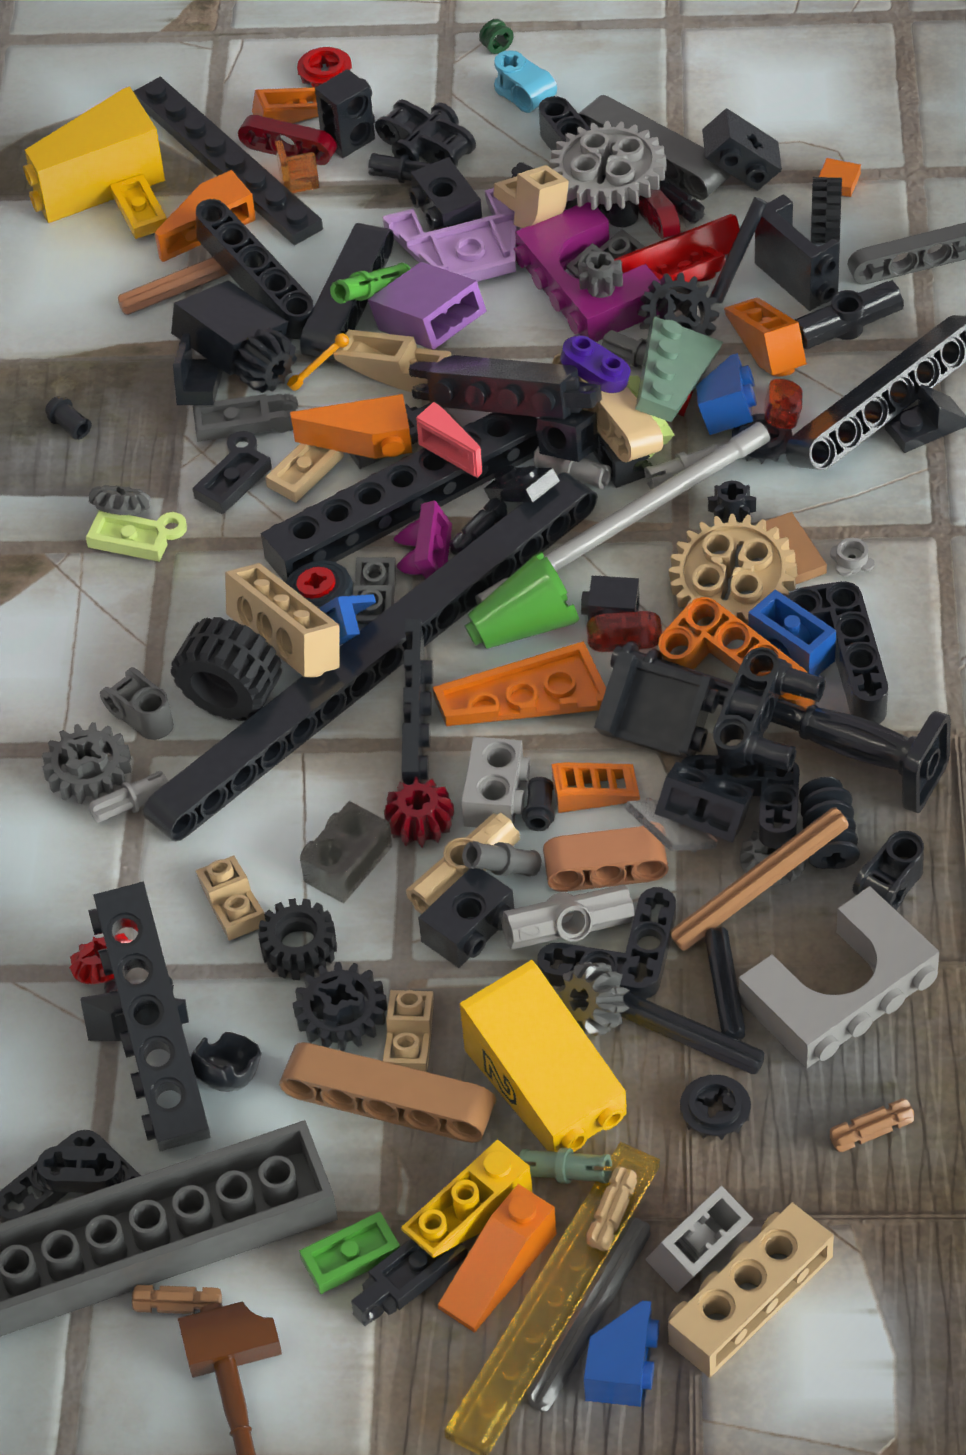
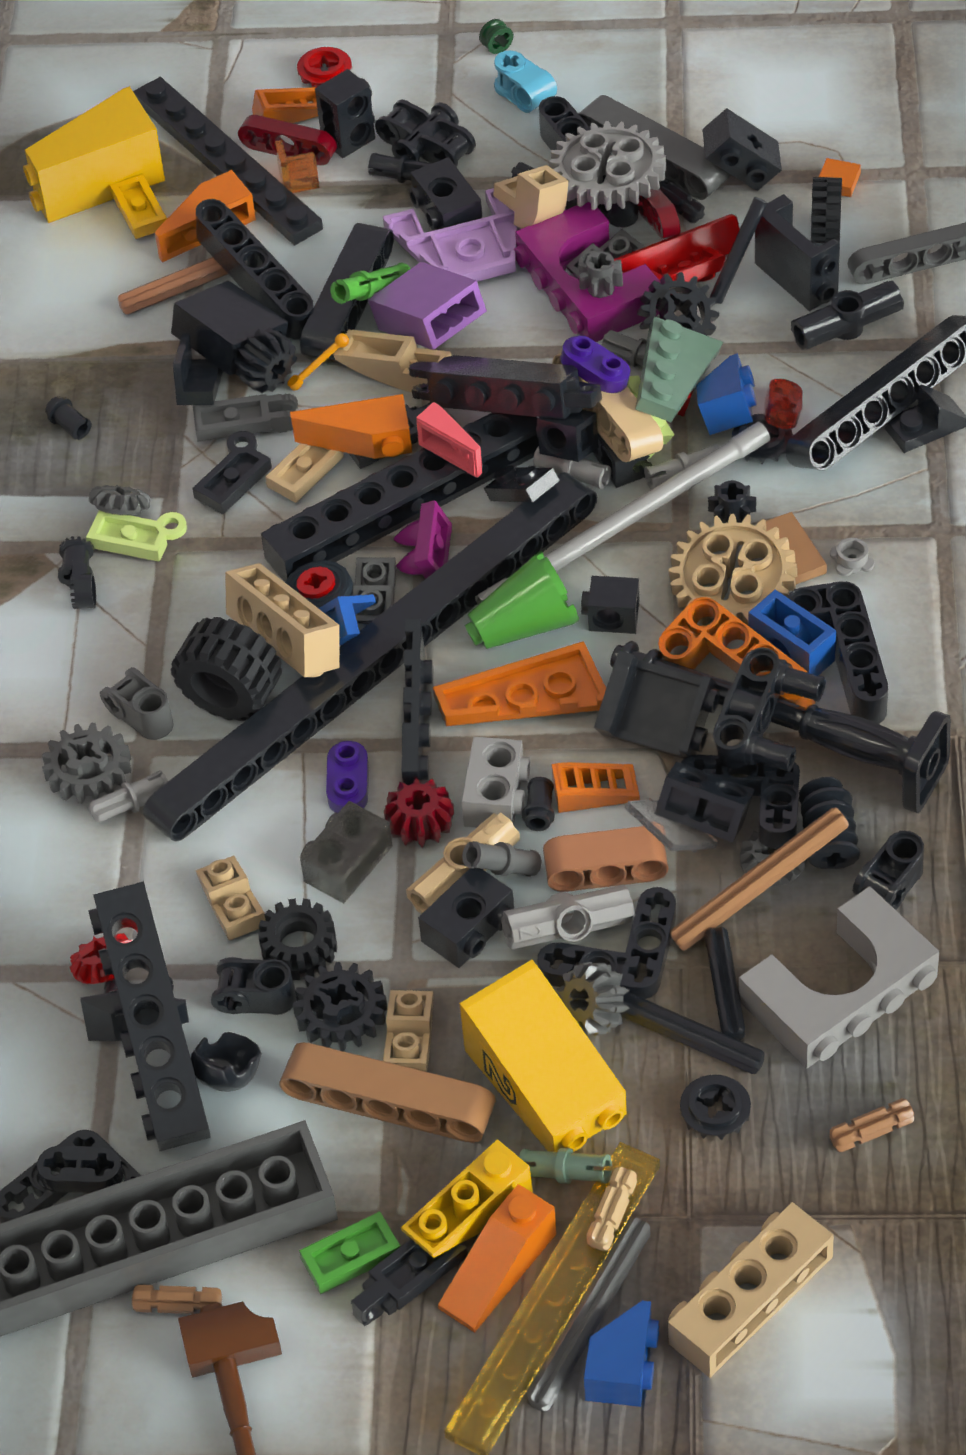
black axle [449,498,508,555] -> none
clear red beam [586,611,663,652] -> none
light grey brick [645,1185,753,1293] -> none
orange slope [724,297,807,377] -> none
none -> black connector [58,536,96,609]
none -> black piece [211,957,297,1015]
none -> dark purple plate [326,741,369,816]

